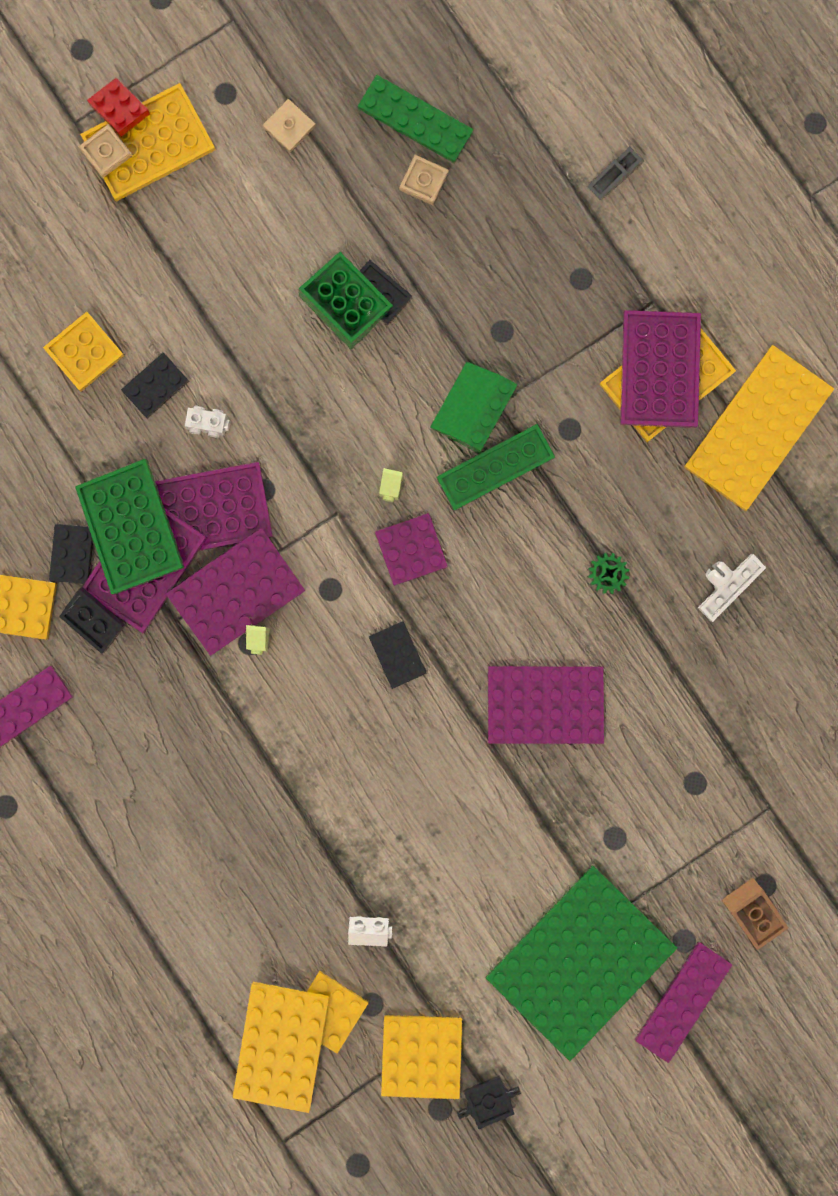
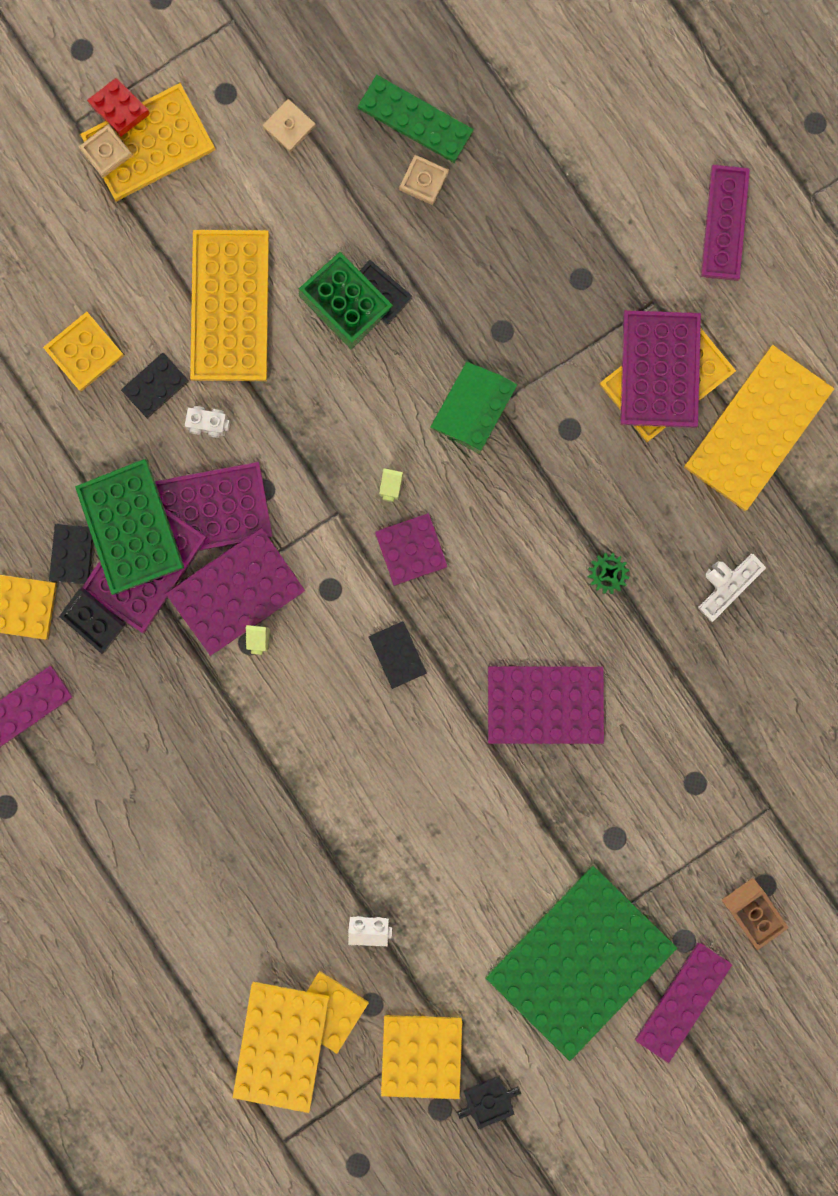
green plate [436,424,555,511] -> none
dark grey slope [587,146,644,200] -> none
none -> yellow plate [190,230,269,381]
none -> magenta plate [701,164,750,281]

